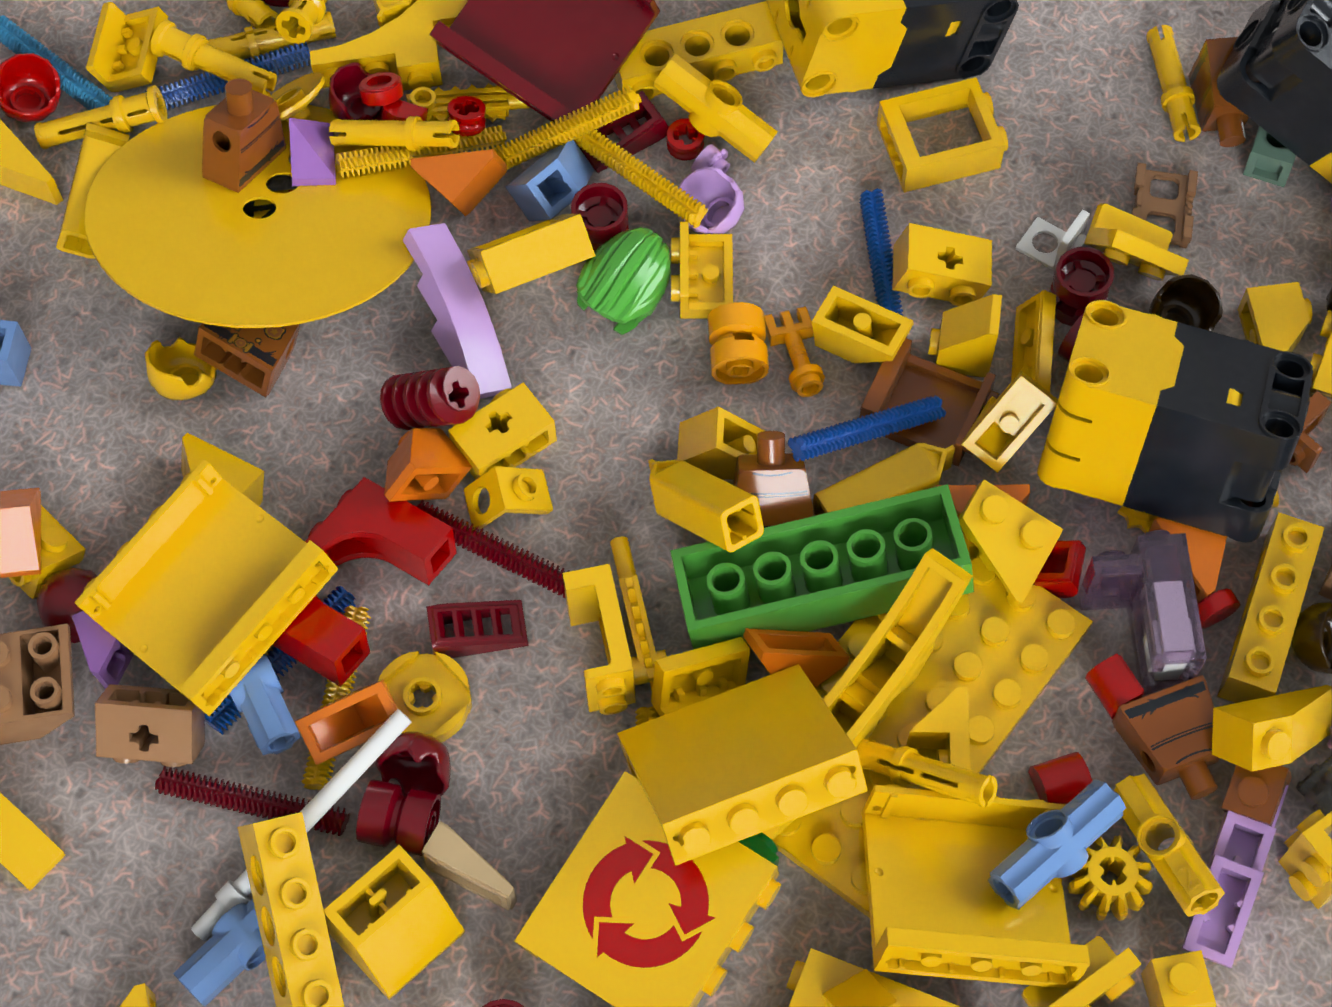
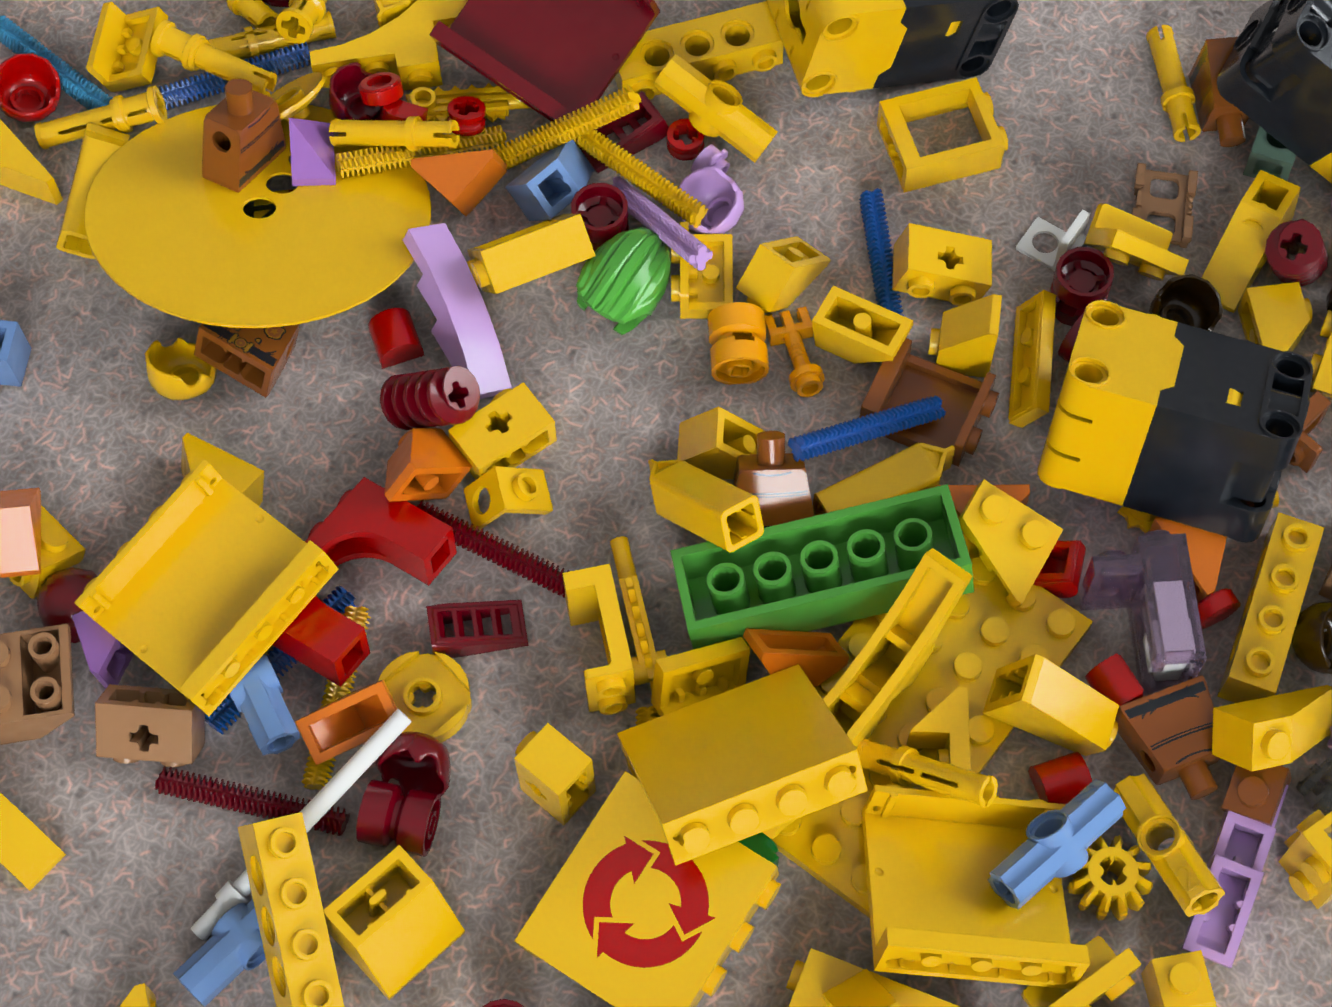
tan slope [422,821,517,911] -> none
yellow slope [961,371,1058,473] -> none
none -> red brick [368,308,425,369]
none -> yellow brick [514,723,596,826]
none -> lavender axle [613,176,713,271]
none -> yellow slope [736,236,831,313]
none -> yellow slope [983,654,1119,756]
none -> yellow slope [1201,170,1301,313]
none -> dark red piece [1265,219,1329,287]

